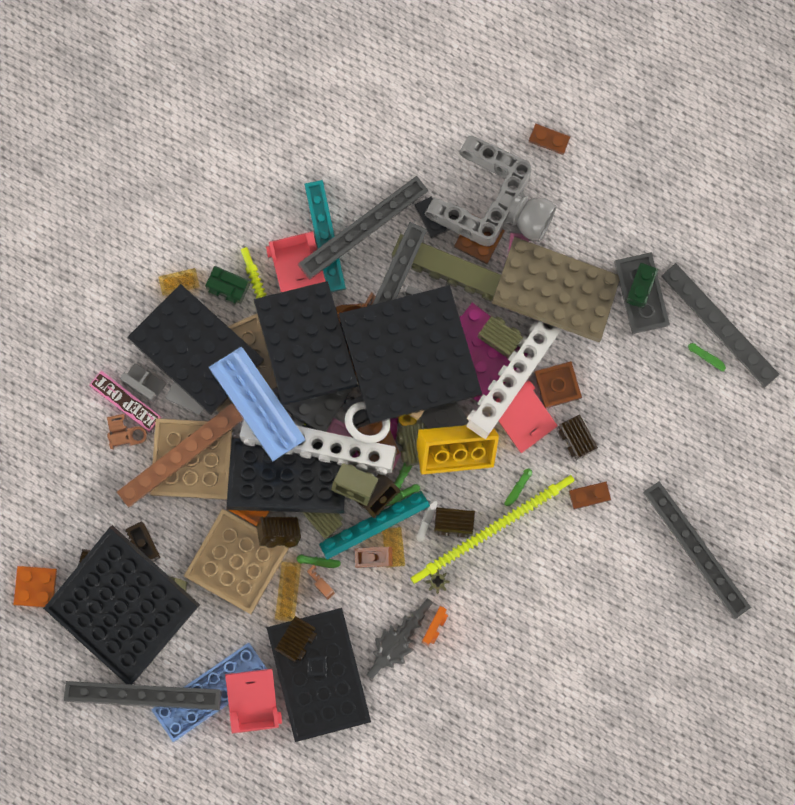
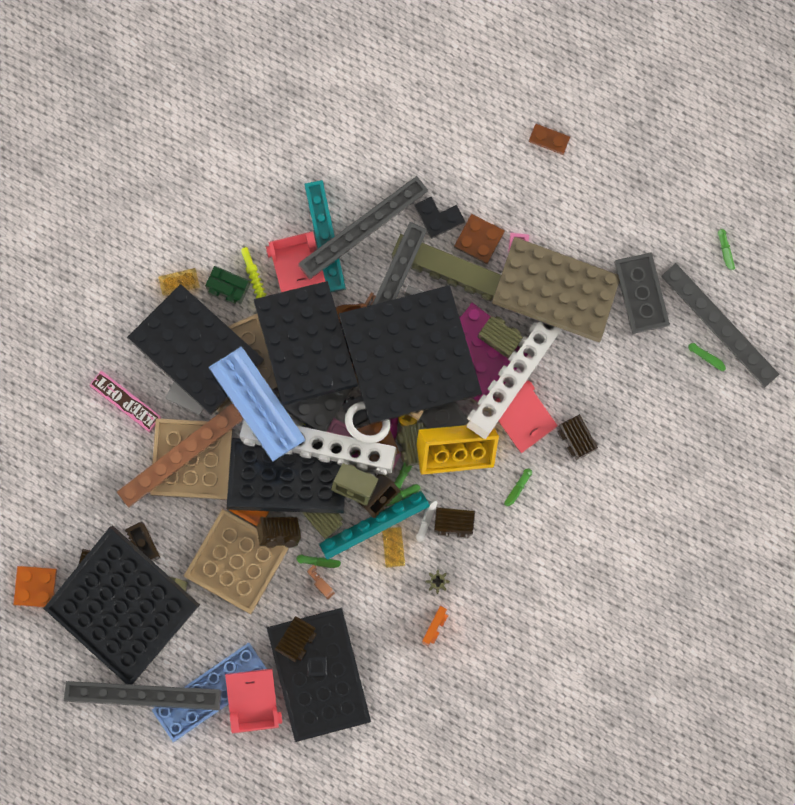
nougat piece [107,414,147,450] -> none
light grey panel [120,363,166,402] -> none
clear yellow plate [275,562,301,621] -> none
plate [354,547,393,568] -> none
dark grey piece [366,598,433,679] -> none
neon yellow hose [410,475,575,584] -> none
light grey piece [425,136,557,246] -> none
dark orange plate [534,361,582,408] -> none
dark orange plate [569,481,611,510] -> none
dark green brick [626,263,658,308] -> none
dark grey plate [643,481,751,619] -> none
none -> bright green piece [718,229,735,270]

